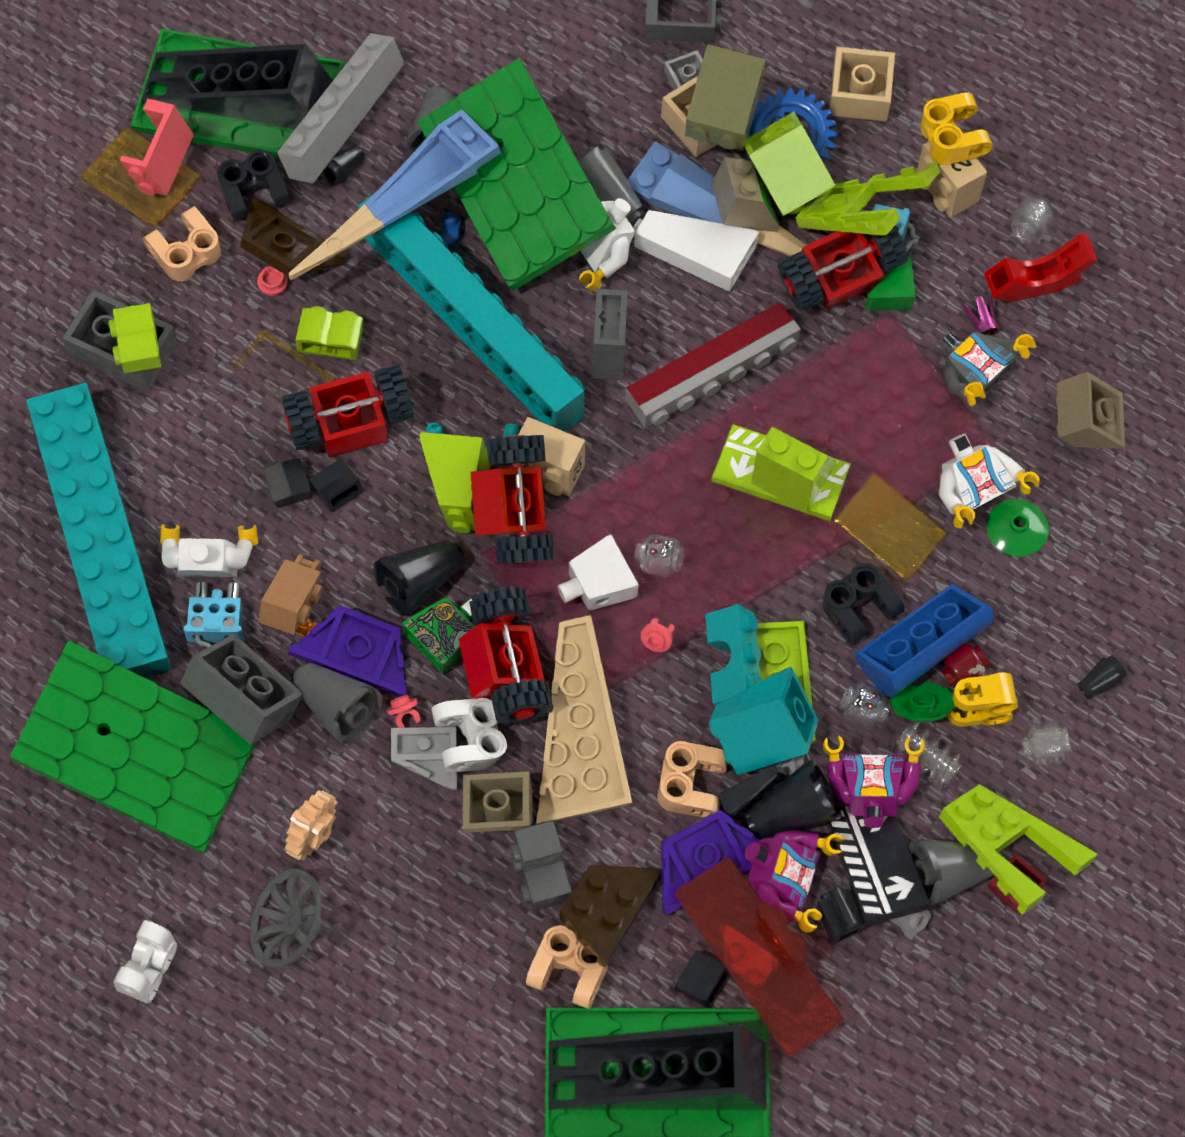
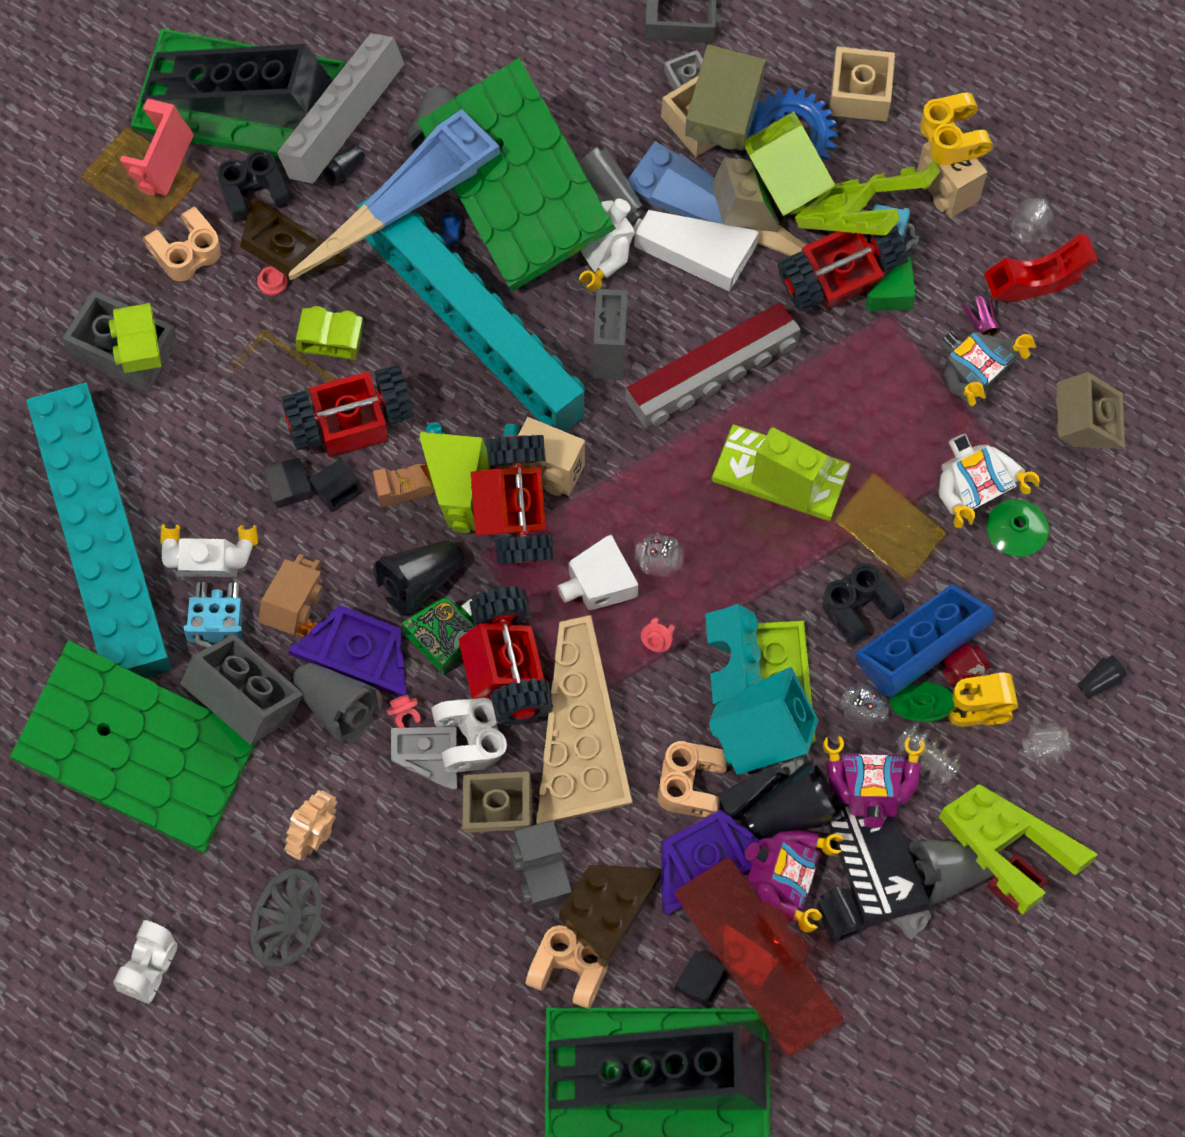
none -> nougat leg [373,464,435,508]

